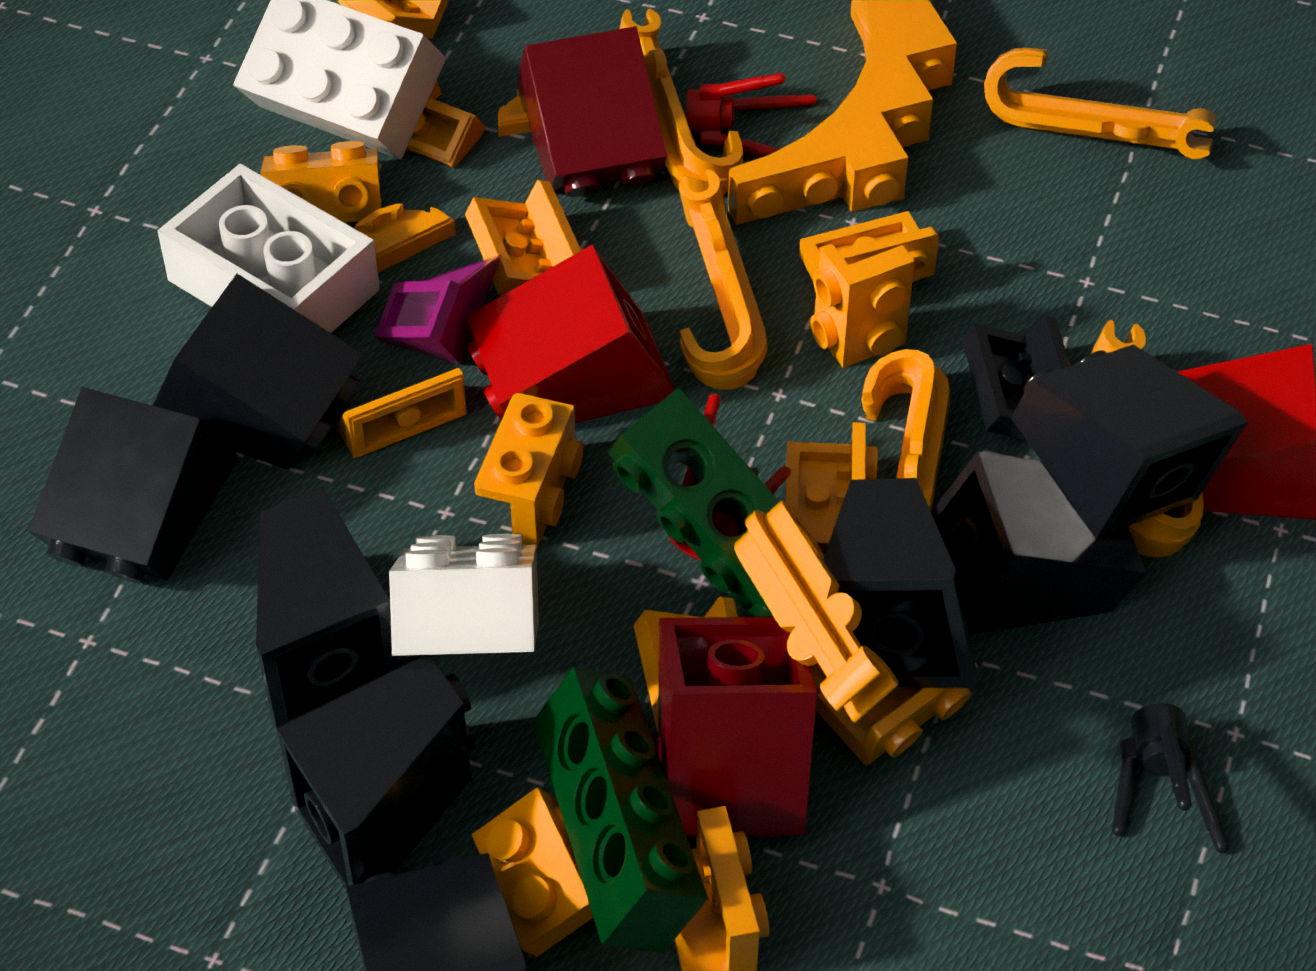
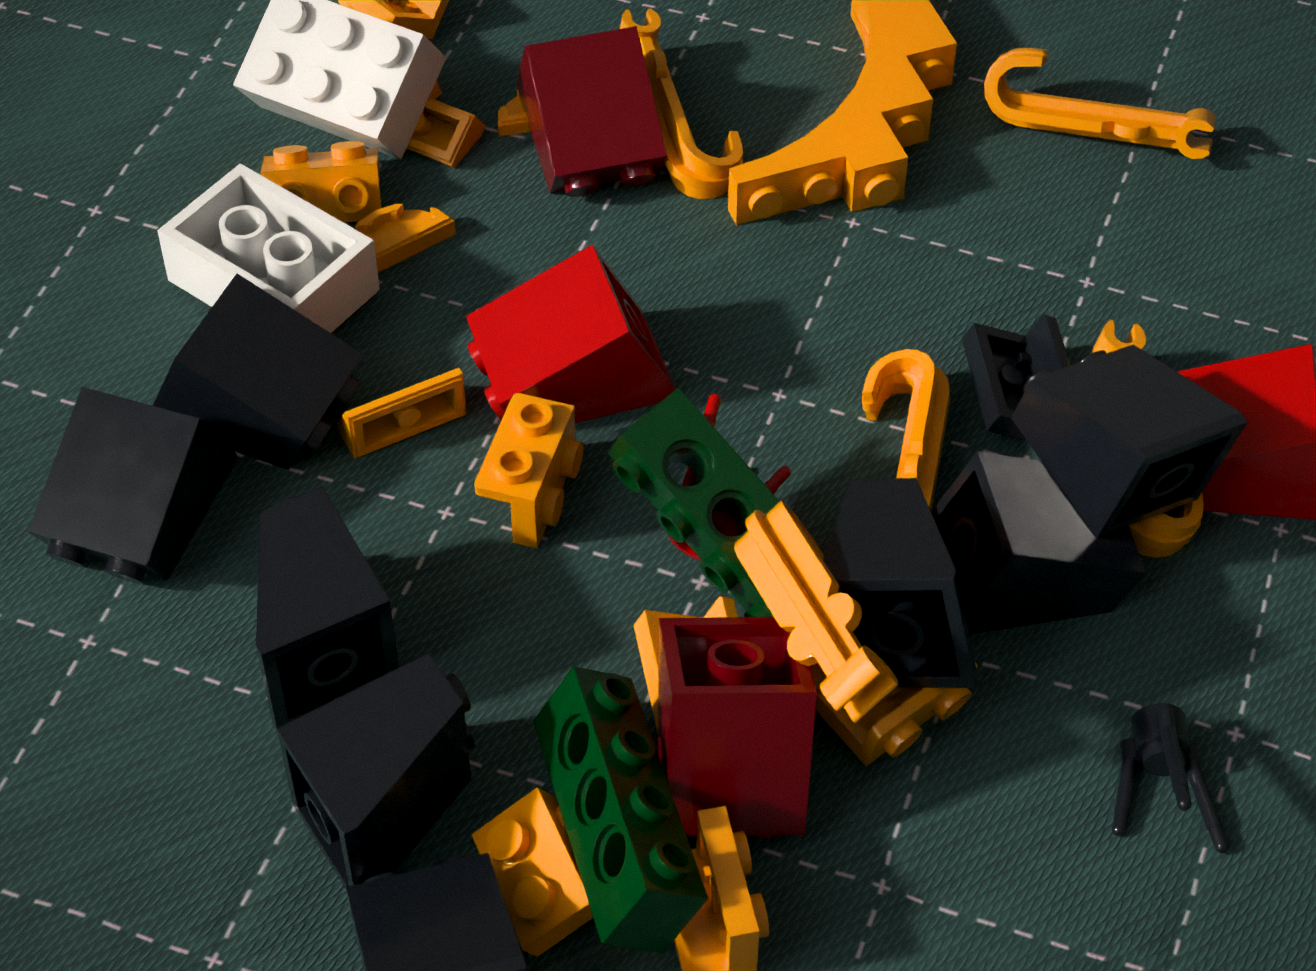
magenta slope [374,254,501,365] -> none
white brick [389,534,539,656] -> none
light orange bracket [465,180,582,295] -> none
light orange piece [679,169,768,390] -> none
red plant [686,73,817,157] -> none
light orange bracket [785,422,878,553] -> none
light orange bracket [799,211,939,282] -> none
light orange bracket [810,243,915,368] -> none

